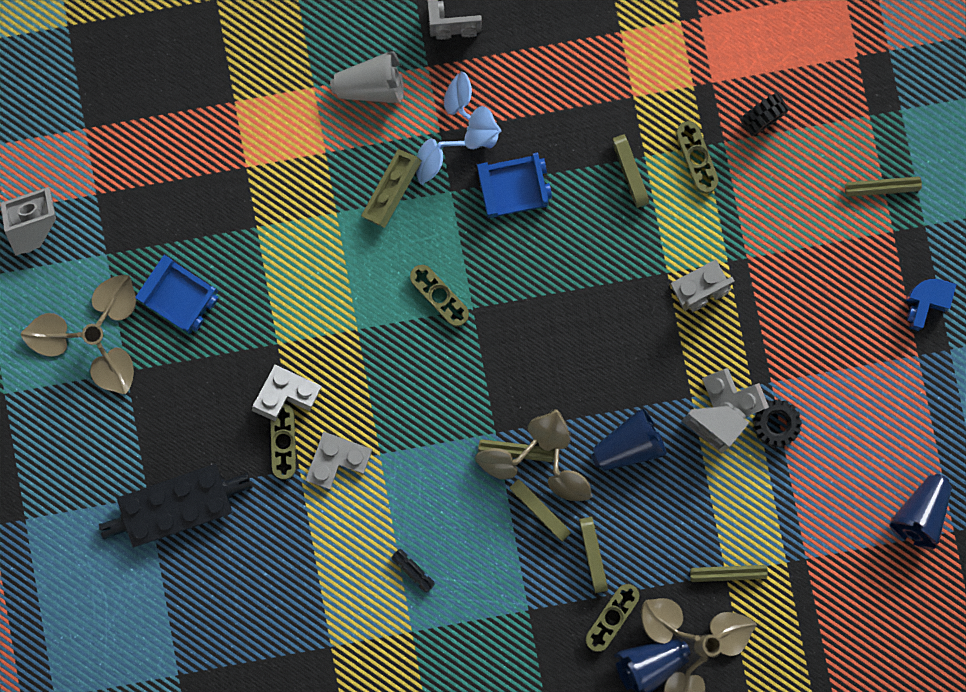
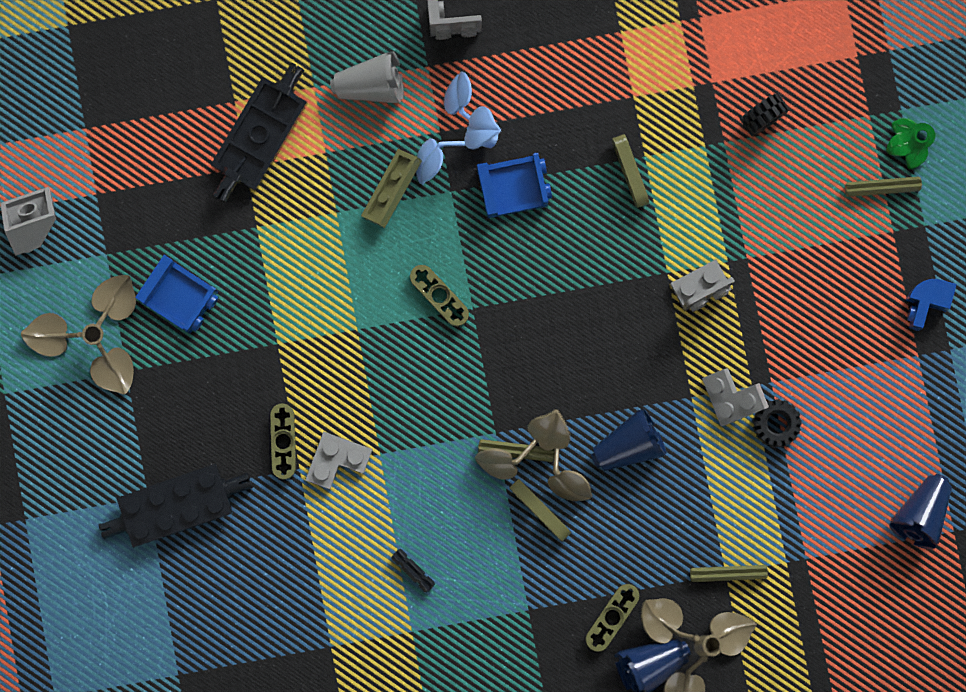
plate [252,365,322,421] -> none
olive beam [579,516,608,594] -> none
olive beam [676,121,718,194] -> none
light grey slope [682,406,749,454] -> none
none -> black plate [211,62,308,203]
none -> green plate [886,118,936,169]

